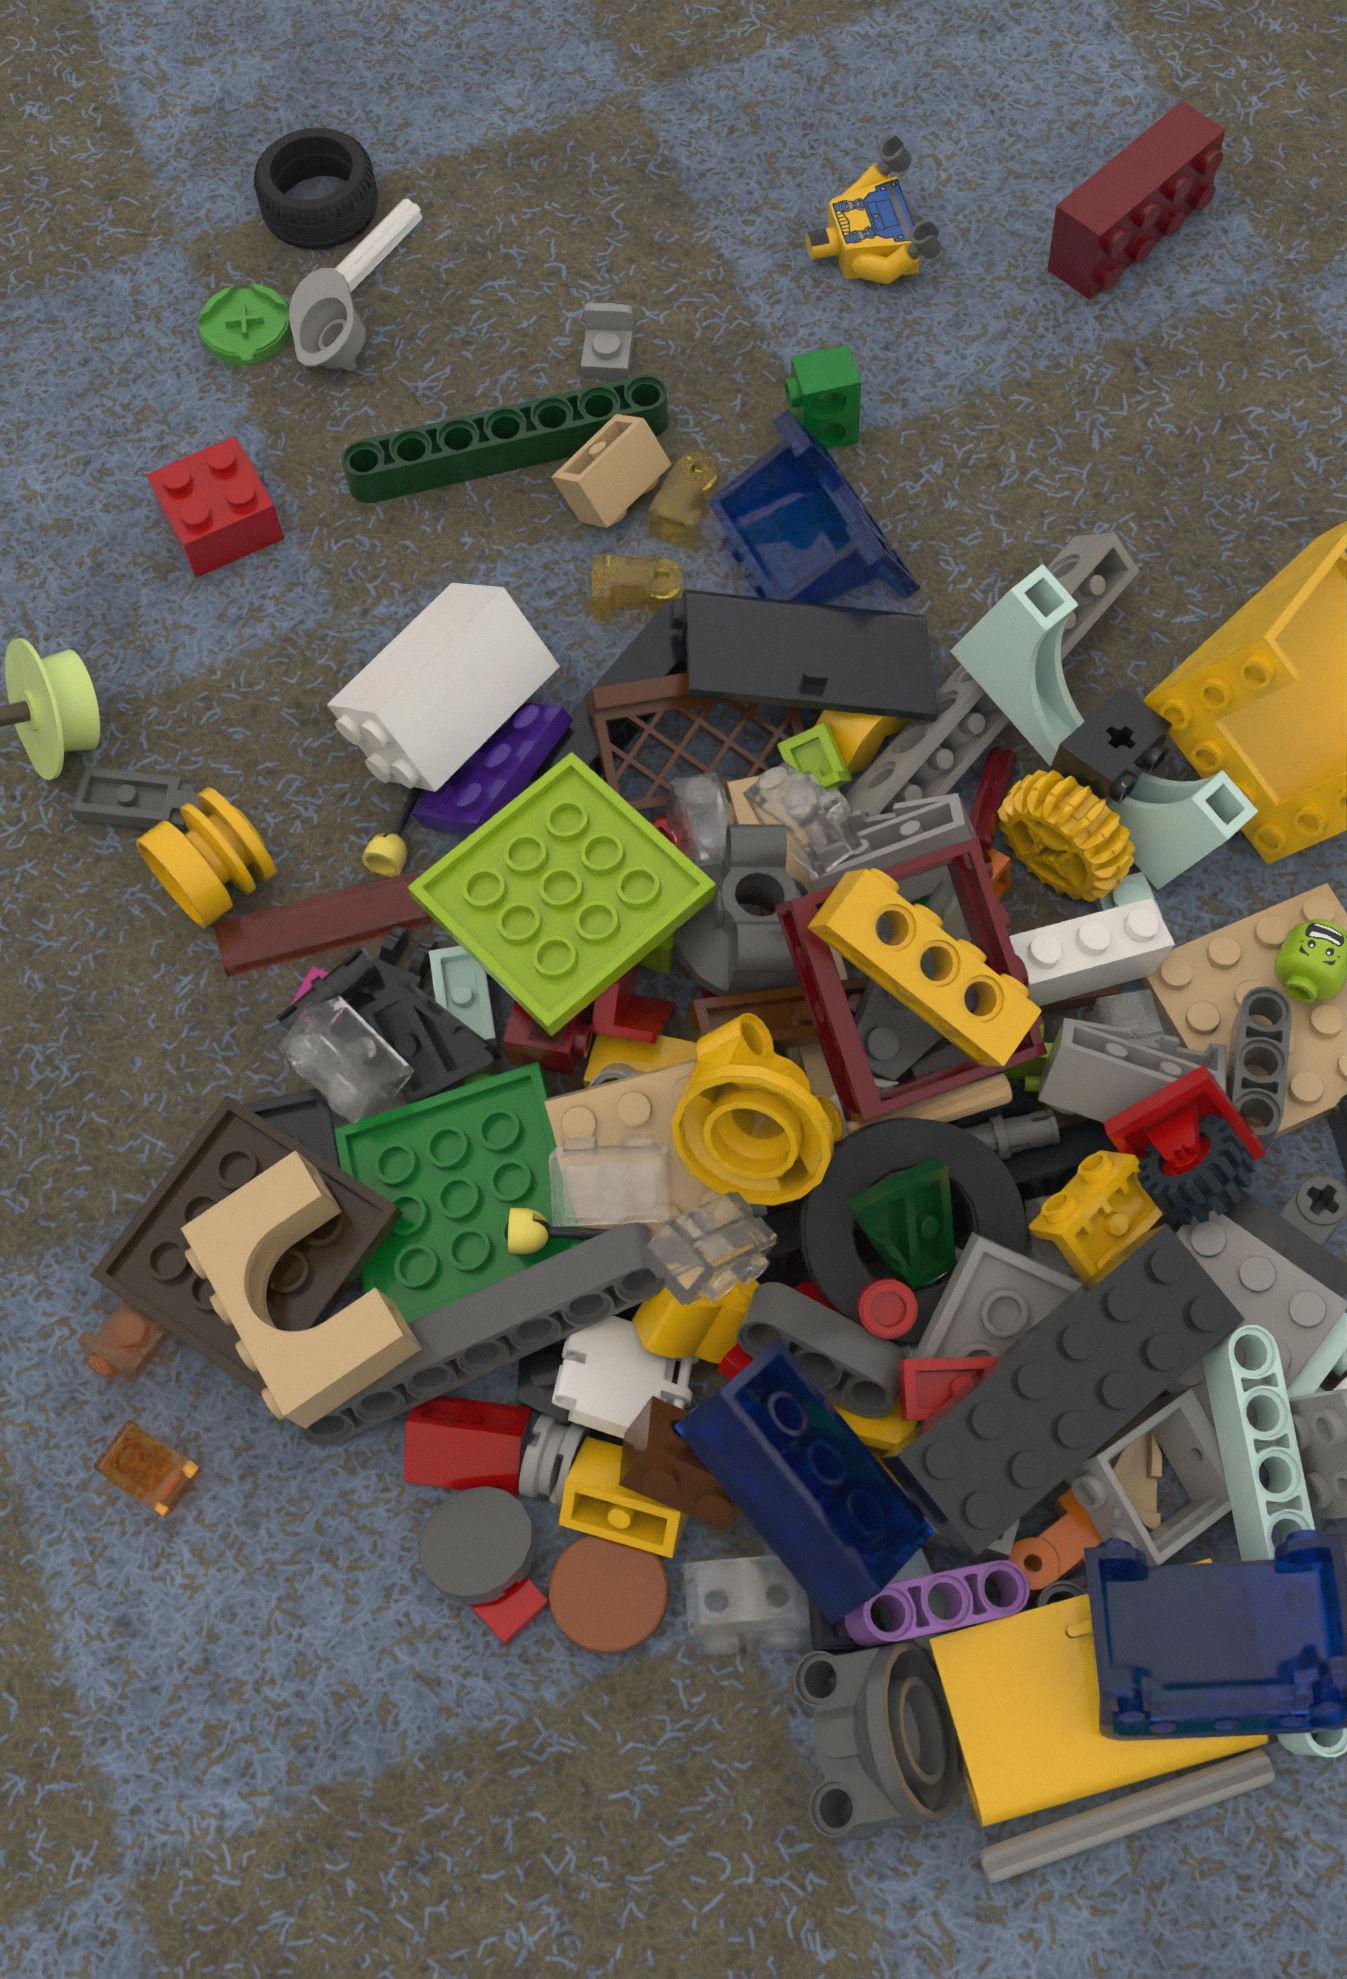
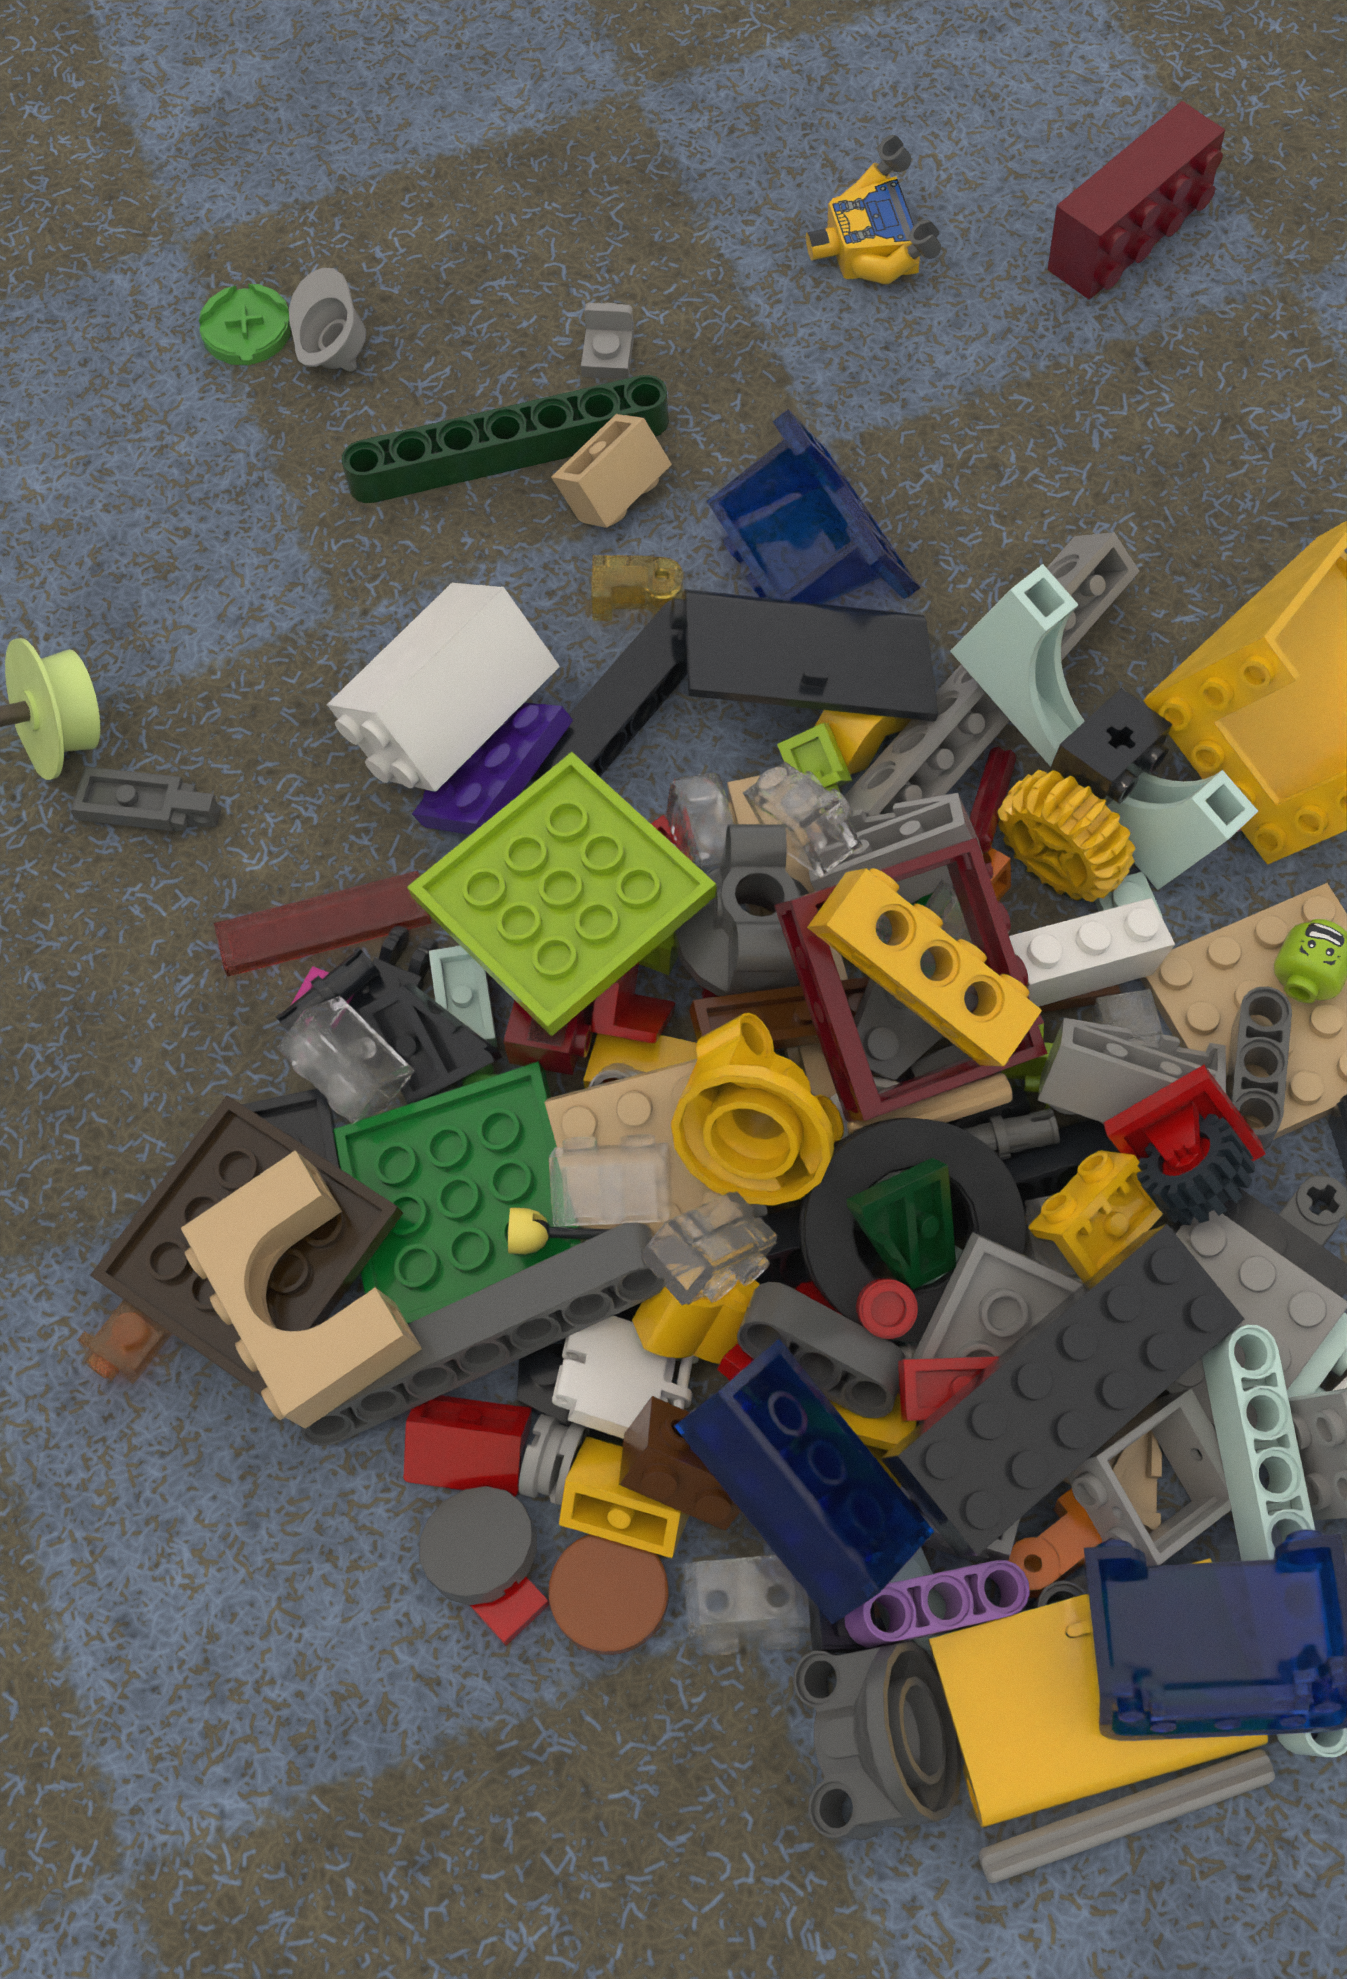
clear orange bracket [94,1420,202,1519] -> none
yellow wheel [136,787,277,929] -> none
red brick [146,436,284,578] -> none
black tyre [254,128,378,249] -> none
white axle [335,199,422,293] -> none
light yellow hinge [362,787,422,878] -> none
reddish brown fence [585,673,804,812] -> none
clear yellow leg [648,451,718,552] -> none
green brick [784,344,861,455] -> none

